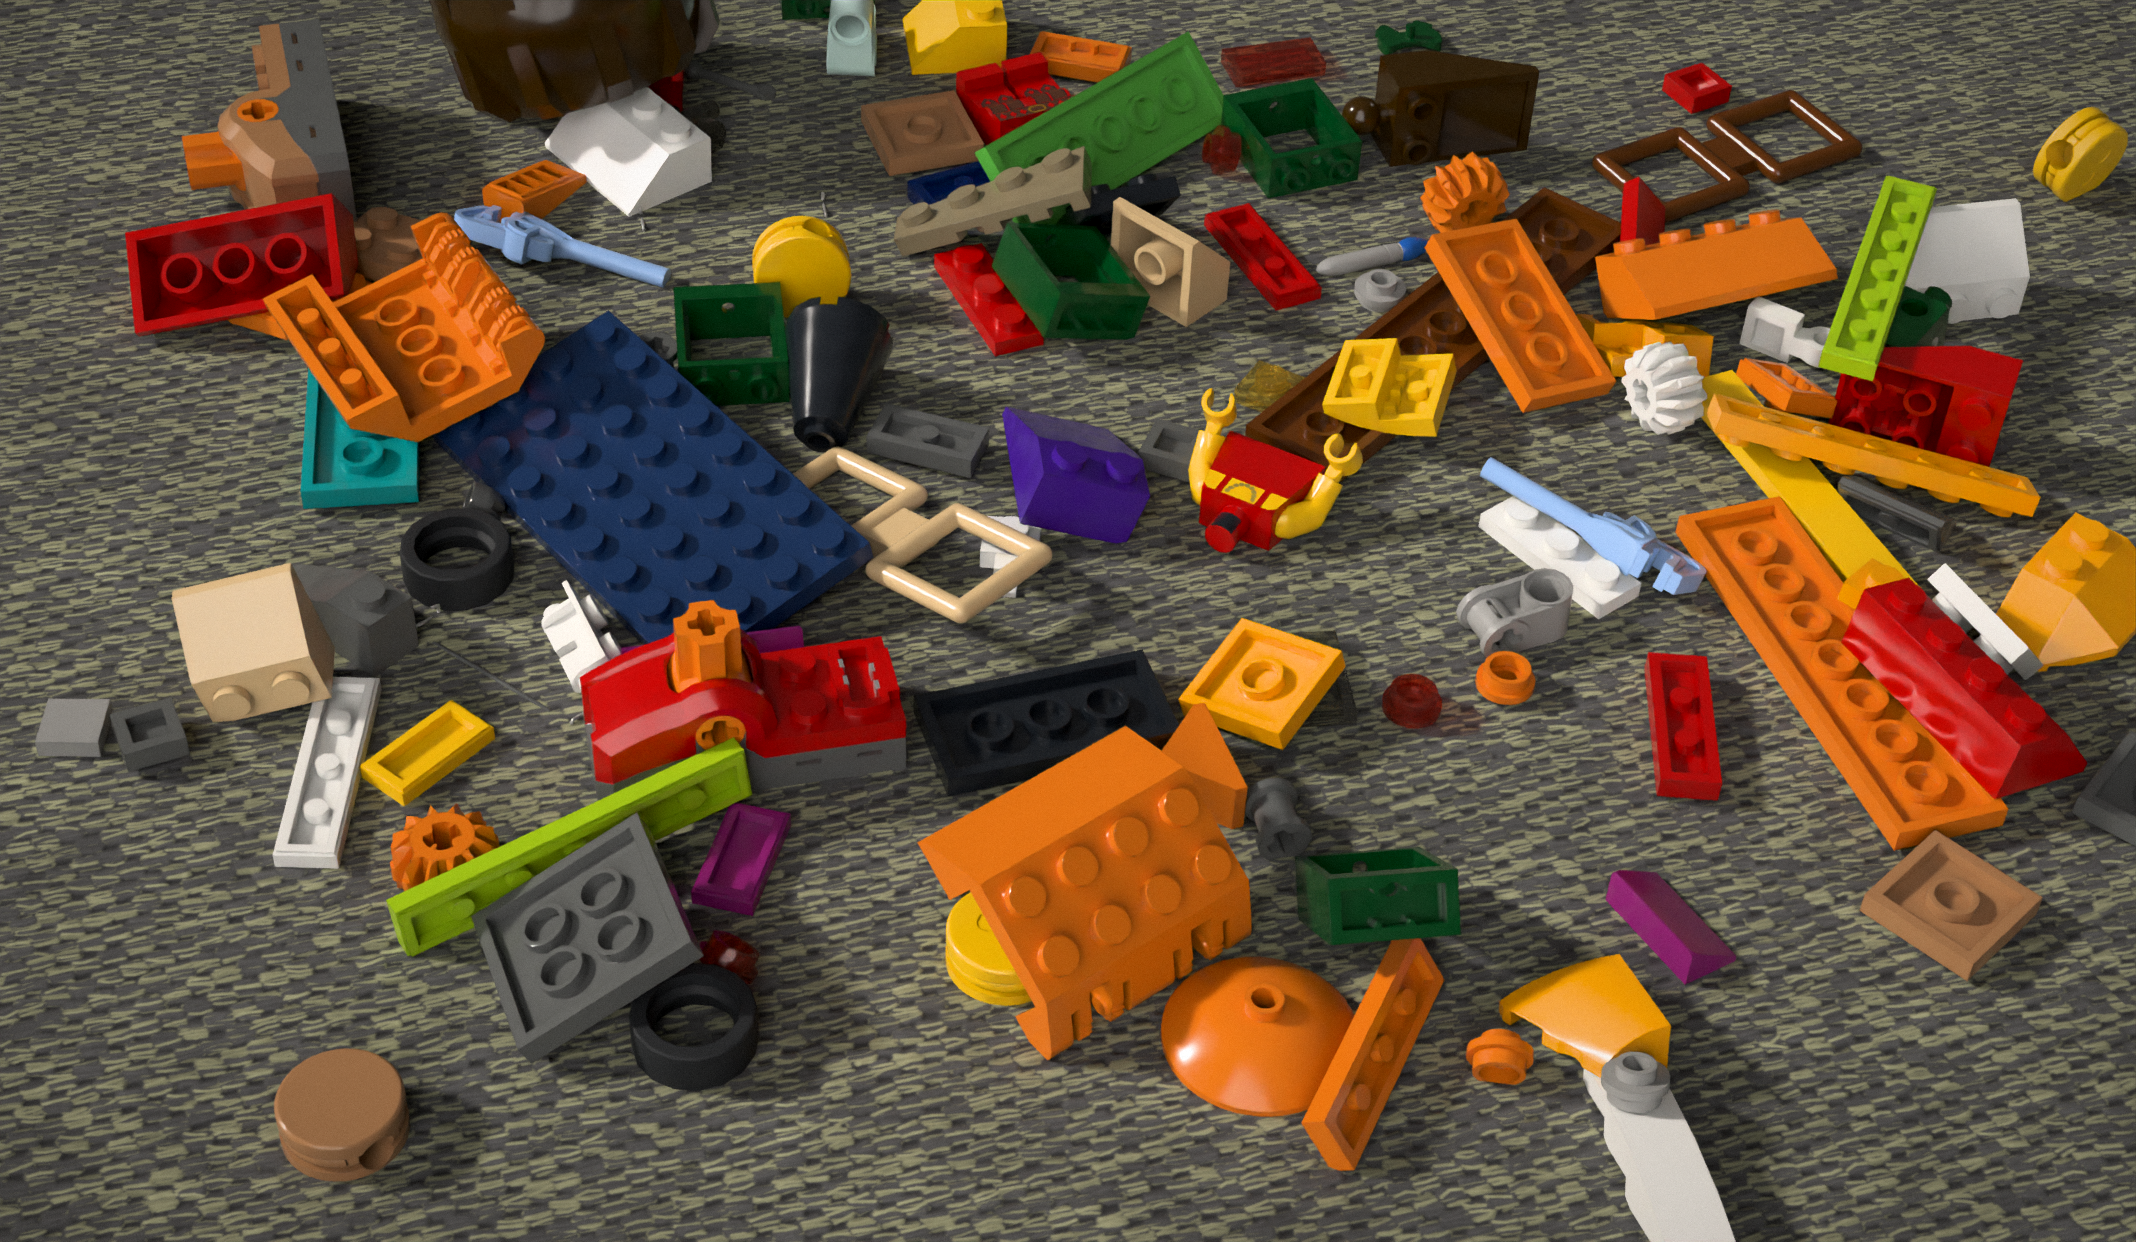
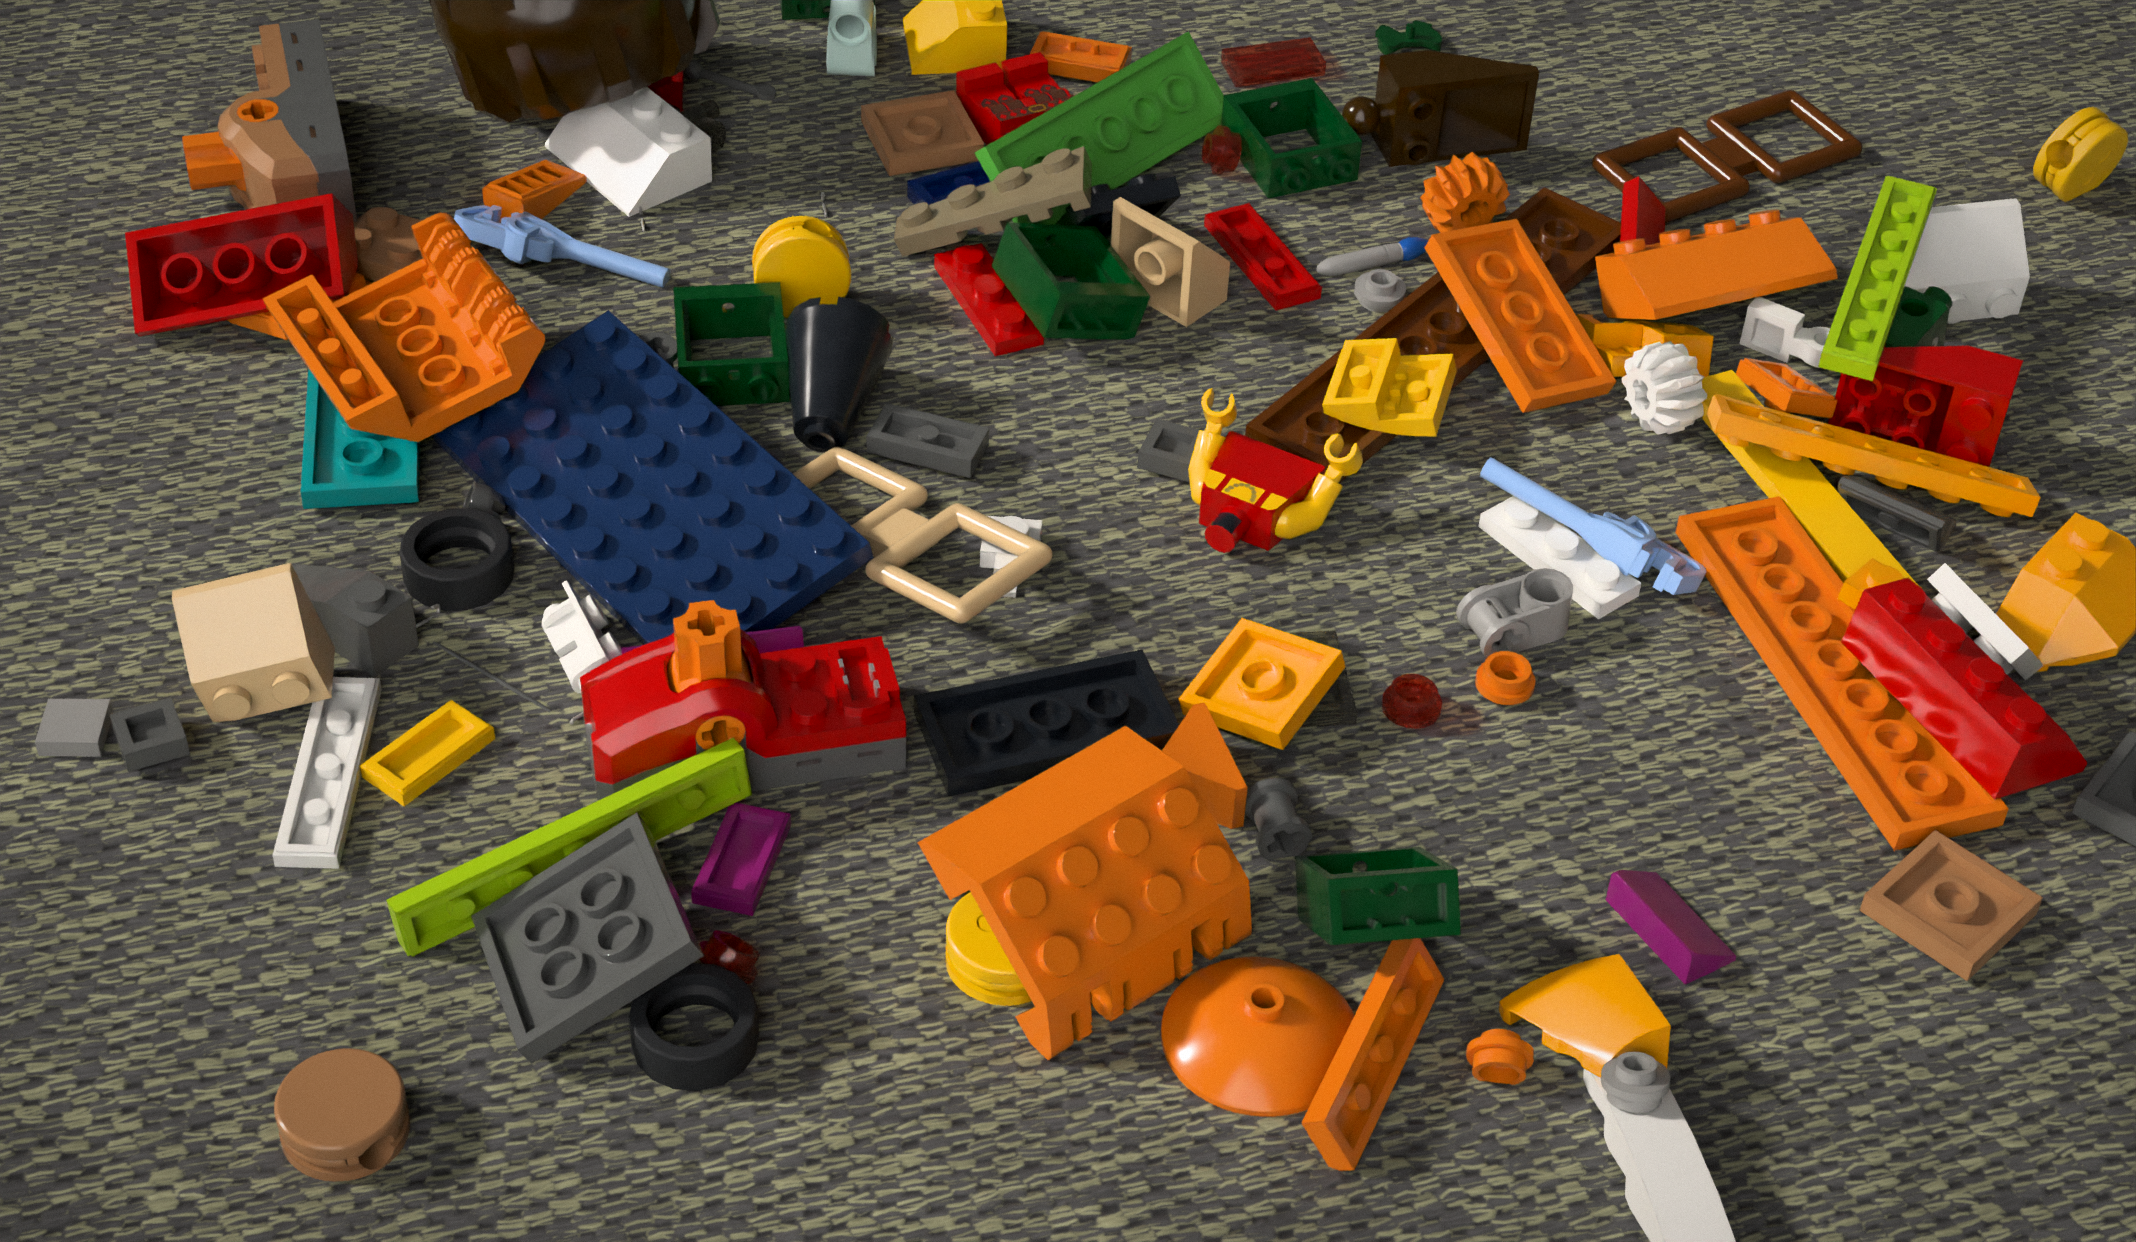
orange gear [390,803,500,891] -> none
dark purple slope [1002,406,1150,543] -> none
clear yellow plate [1234,360,1305,413] -> none
red plate [1644,652,1722,801] -> none
red plate [1662,63,1732,114] -> none

